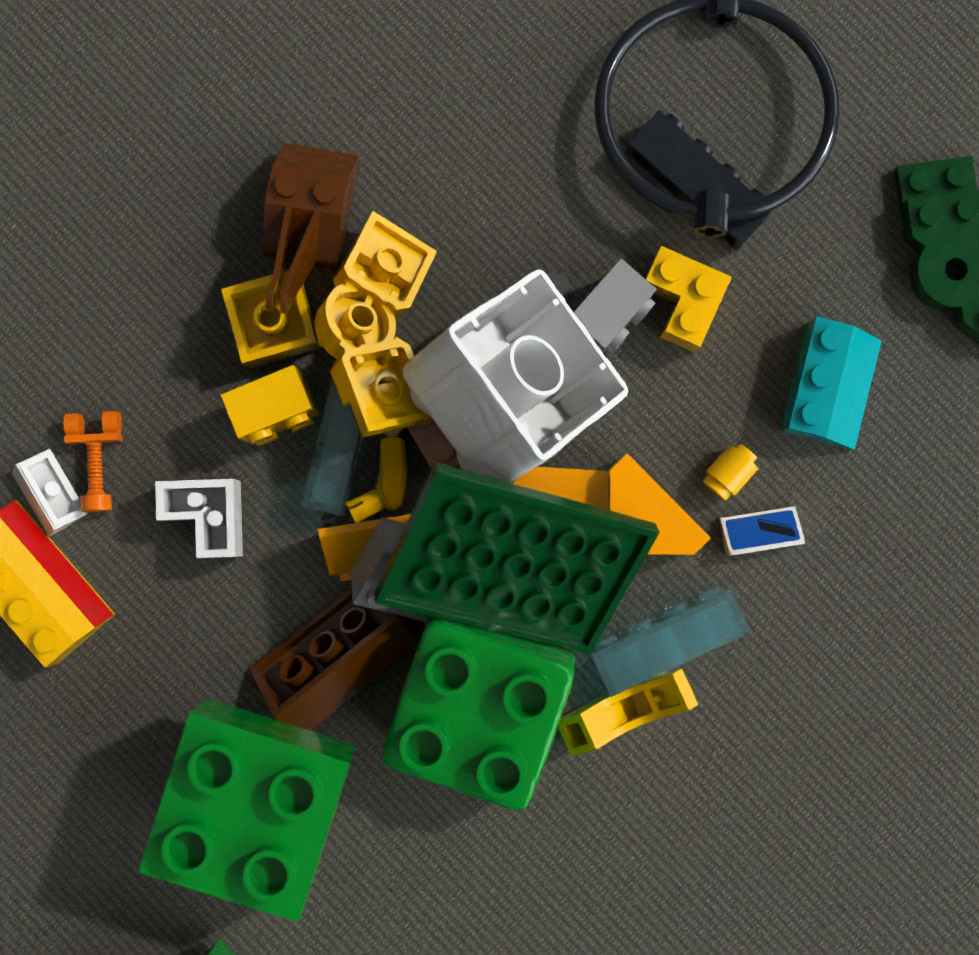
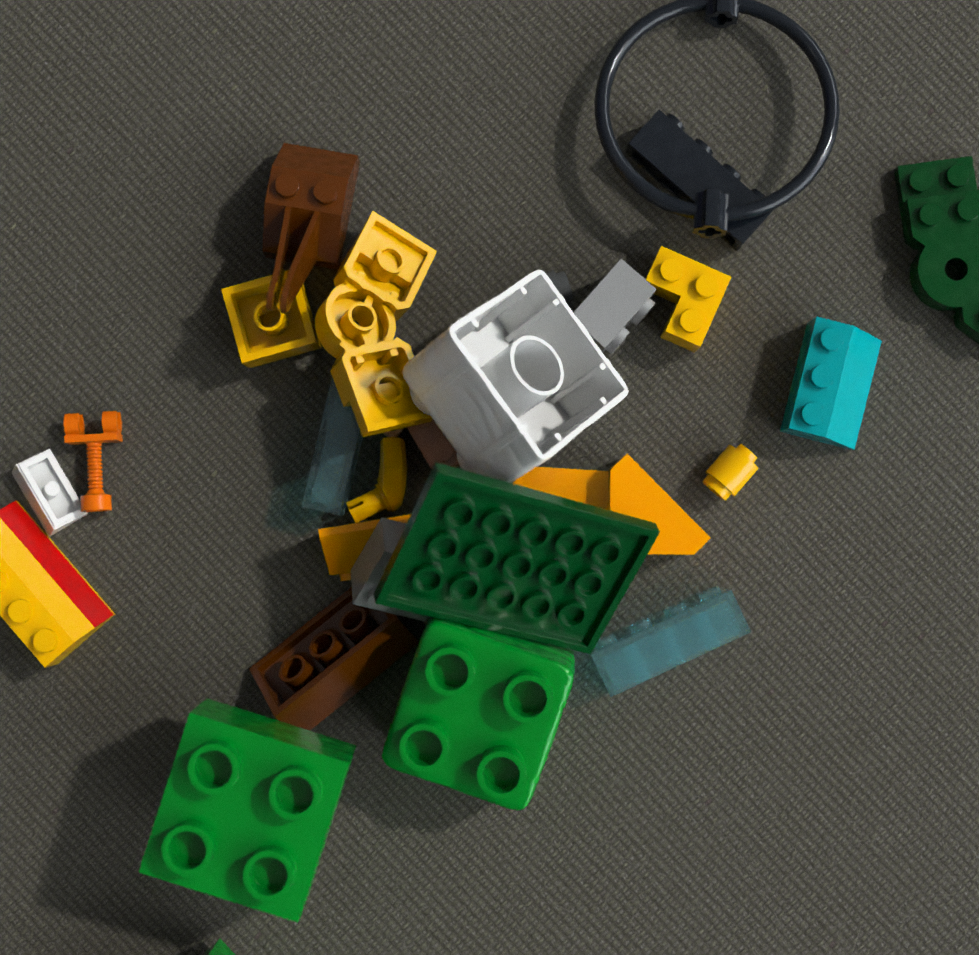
white brick [155,479,243,558] -> none
yellow brick [221,365,320,447] -> none
yellow arch [558,668,698,756] -> none
slope [720,506,805,556] -> none

